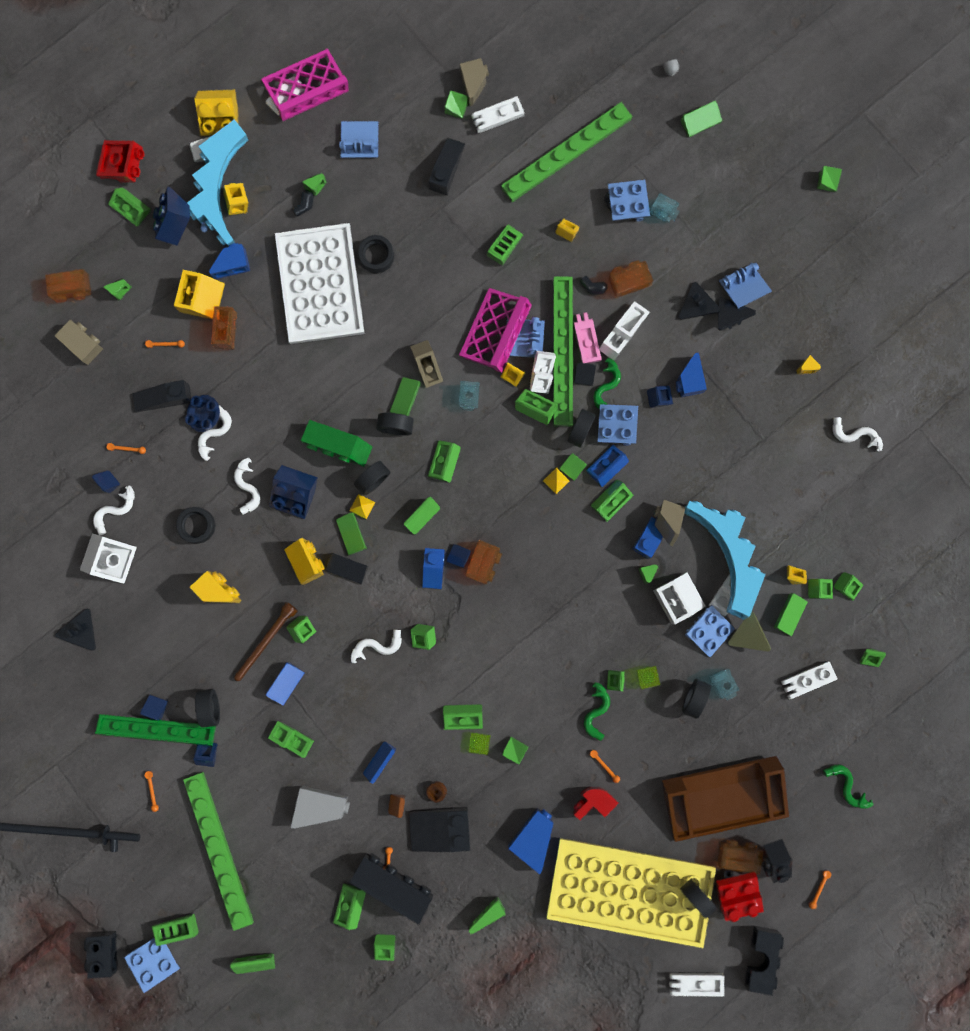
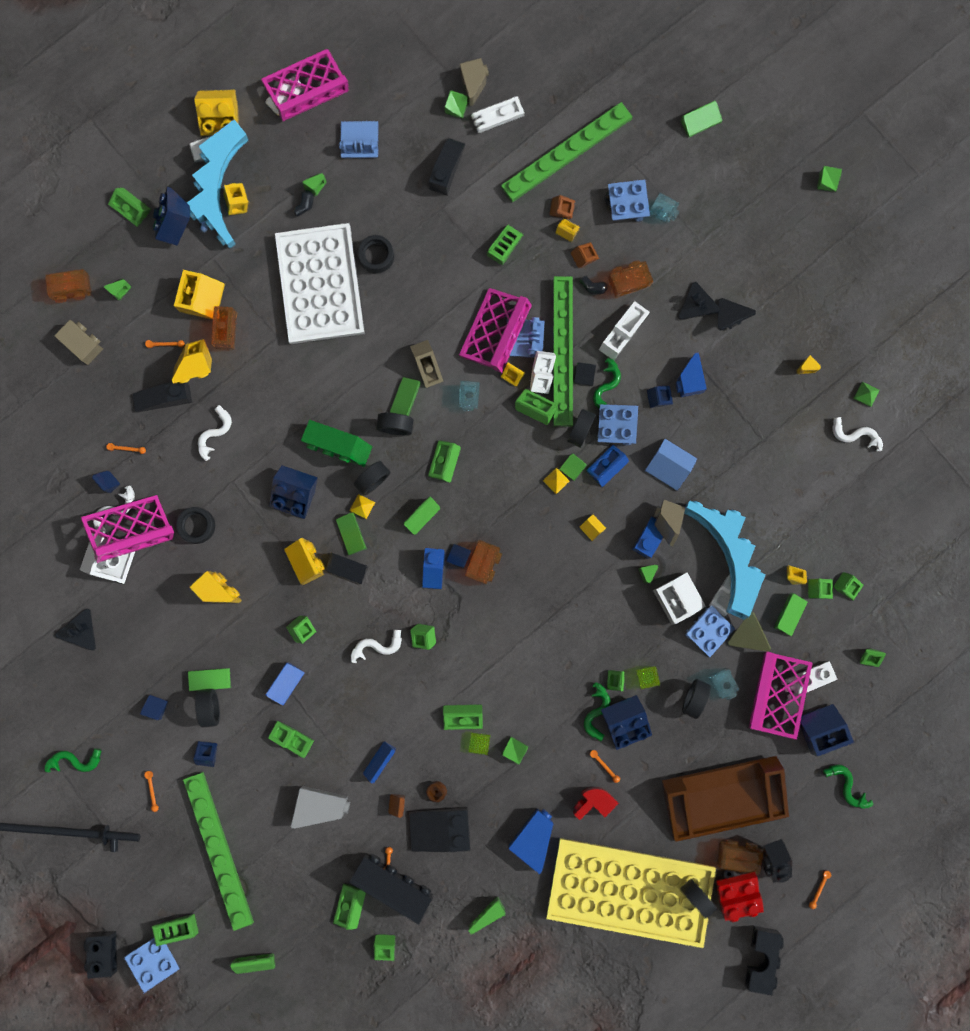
green tile [95,714,216,746] -> none
red plate [96,140,144,183] -> none
dark blue dish [185,395,220,432] -> none
blue slope [209,243,250,279] -> none
white animal [234,458,260,515] -> none
reddish brown piece [234,602,298,681] -> none
bright pink hinge [574,312,602,364] -> none
bright green slope [591,480,634,522] -> none
light grey hinge [663,59,679,75] -> none
white hinge [669,973,724,996] -> none
medium blue hinge [719,263,772,308] -> none
none -> green animal [44,748,102,773]
none -> dark pink fence [81,495,174,563]
none -> yellow slope [172,339,212,384]
none -> bright green slope [188,668,231,691]
none -> dark orange slope [550,195,575,219]
none -> dark orange slope [571,242,599,268]
none -> yellow slope [579,514,606,541]
none -> dark blue slope [601,695,652,750]
none -> medium blue slope [645,439,697,491]
none -> dark pink fence [748,652,813,740]
none -> dark blue slope [800,704,854,757]
none -> bright green slope [854,382,879,407]

